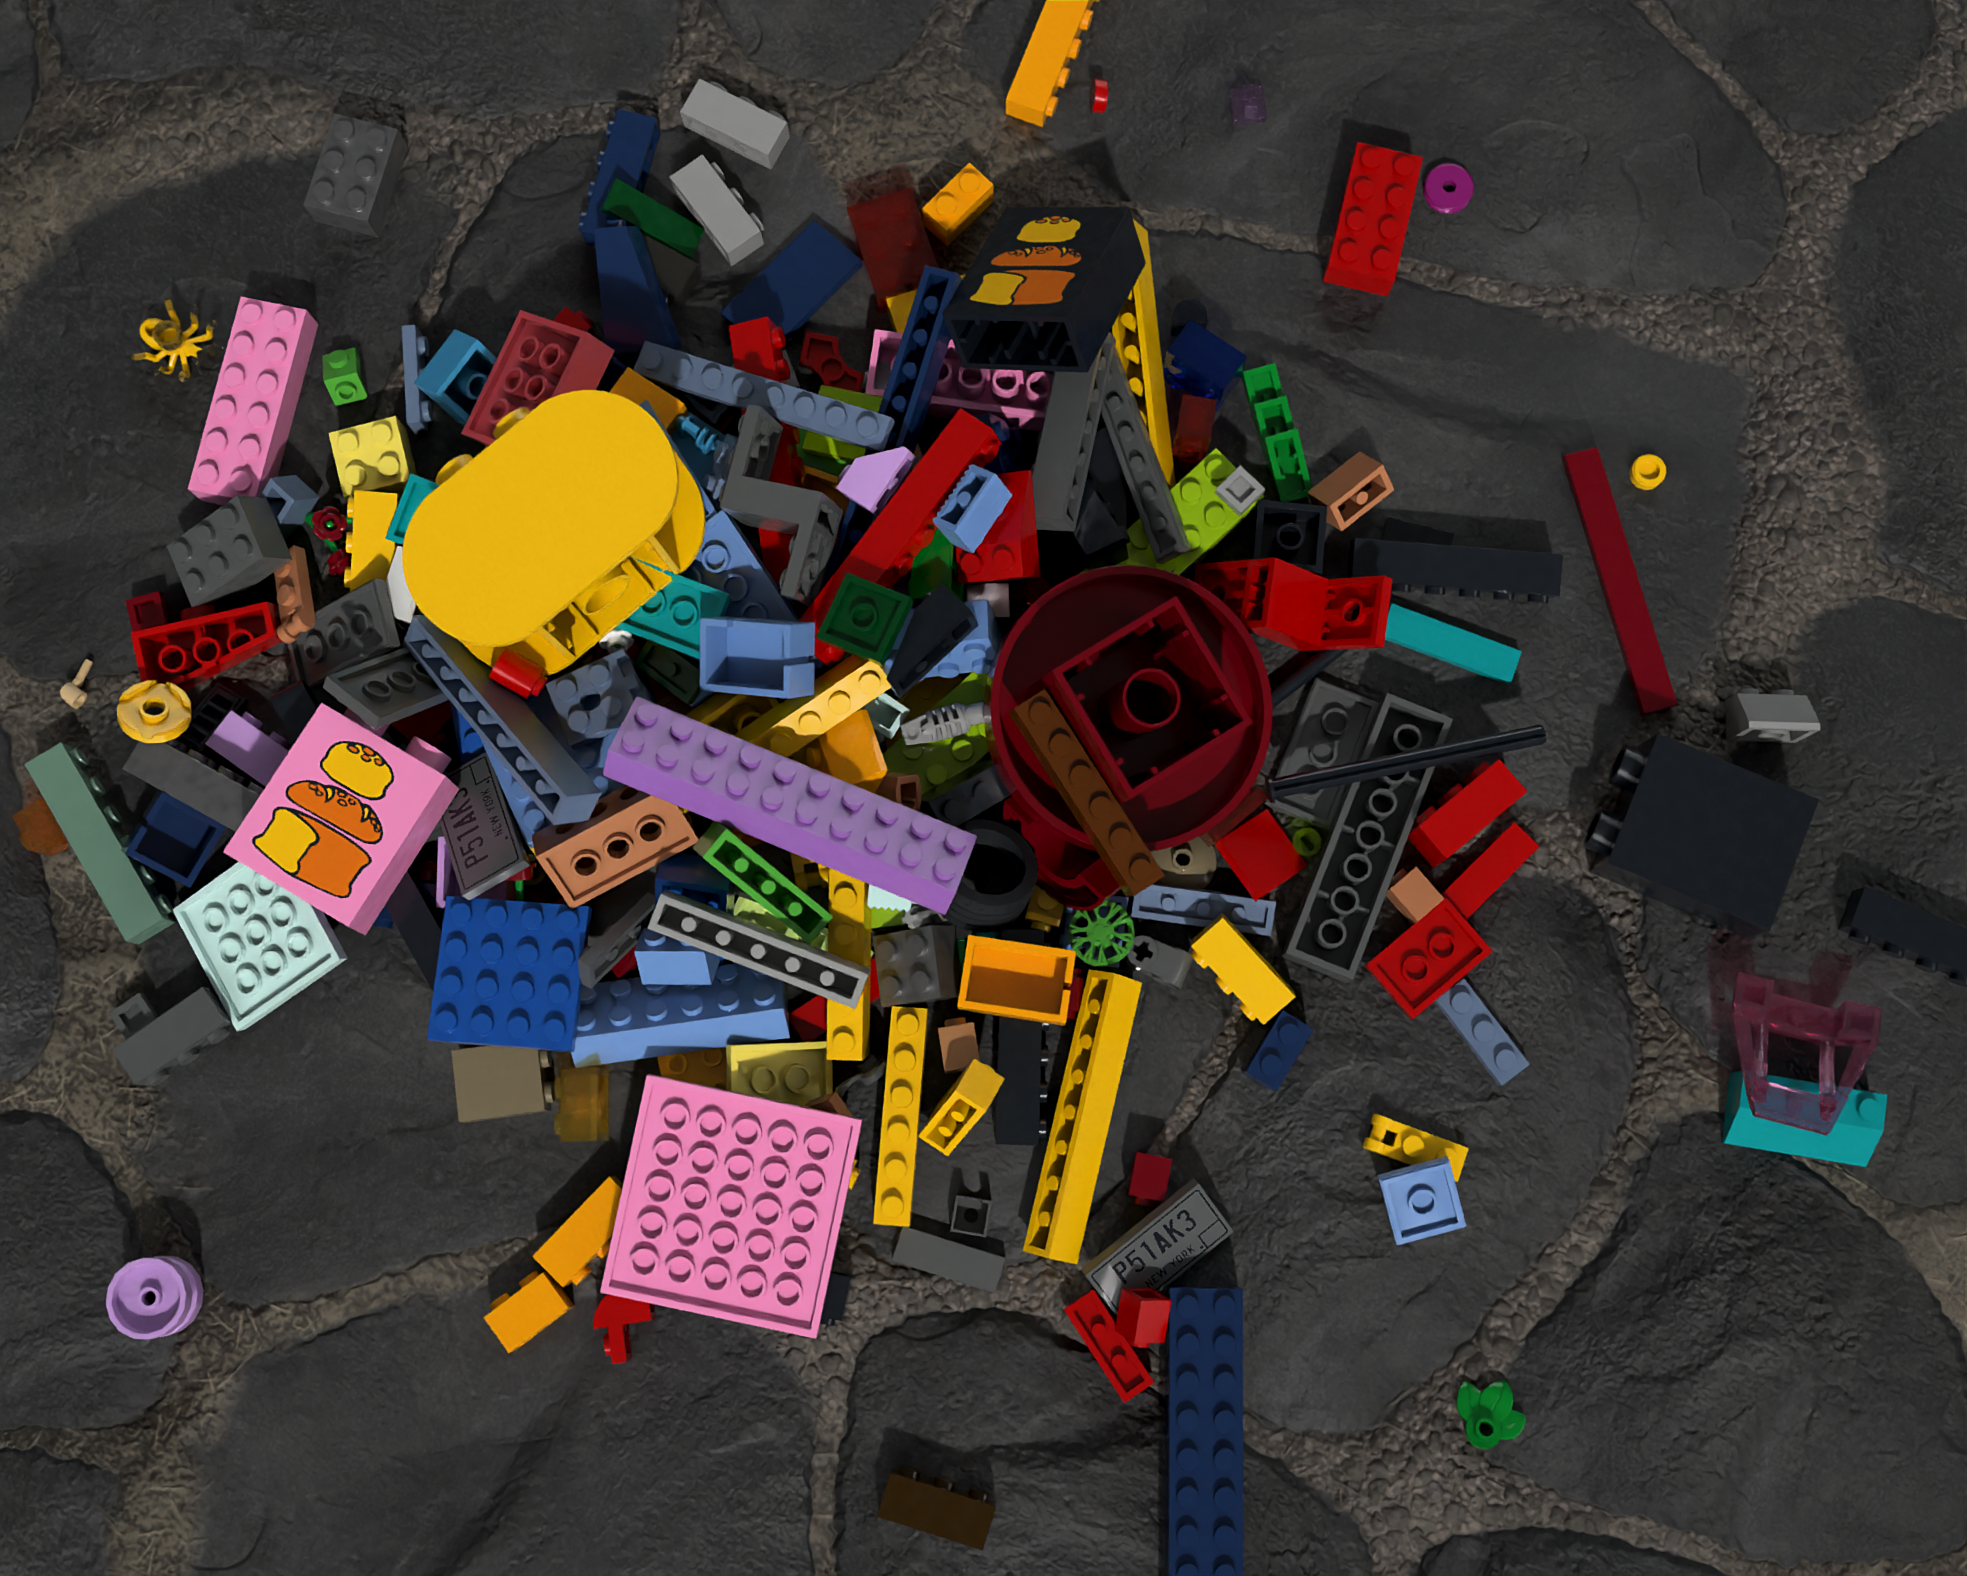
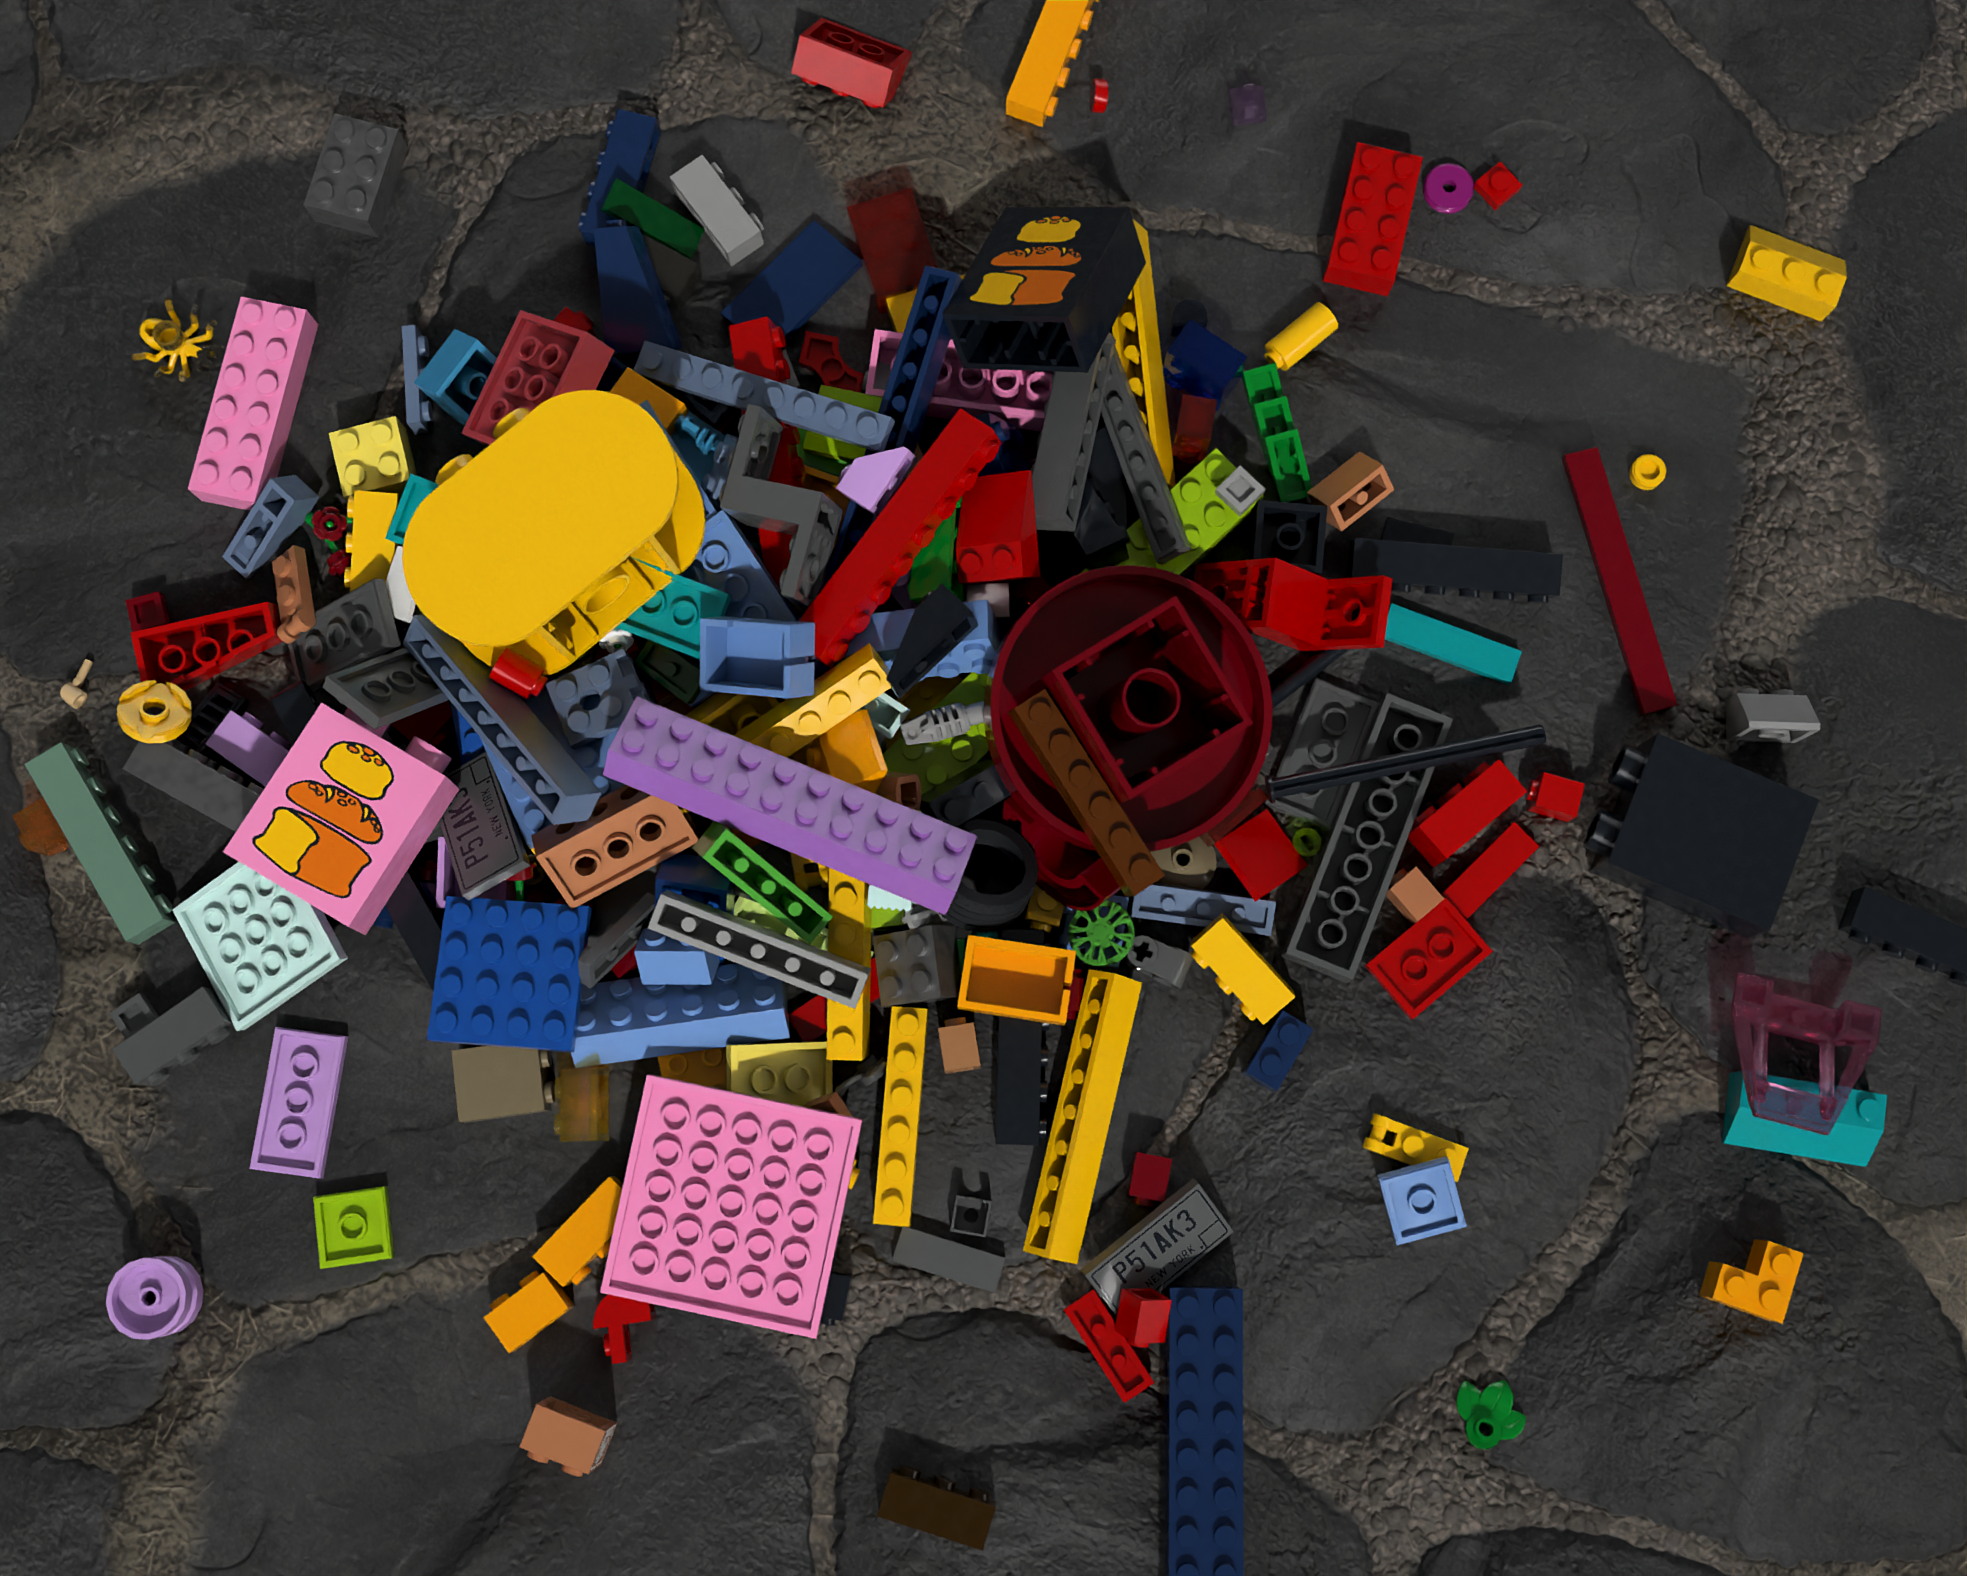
dark blue piece [121,789,226,888] -> none
dark grey brick [167,495,292,608] -> none
red tile [180,605,216,621] -> none
bright green bracket [322,348,367,406] -> none
light grey brick [680,79,790,169] -> none
dark green tile [816,573,914,666] -> none
yellow brick [918,1059,1005,1156] -> none
light orange brick [922,163,994,246] -> none
medium blue brick [933,464,1013,554] -> none
sand blue plate [1435,979,1530,1086] -> none
none -> lavender tile [250,1027,348,1178]
none -> lime tile [313,1186,395,1269]
none -> nougat brick [519,1396,617,1477]
none -> slope [791,18,912,108]
none -> yellow brick [1264,302,1338,371]
none -> red plate [1474,161,1523,211]
none -> red brick [1525,772,1585,822]
none -> light orange brick [1699,1239,1804,1324]
none -> yellow slope [1726,225,1847,322]

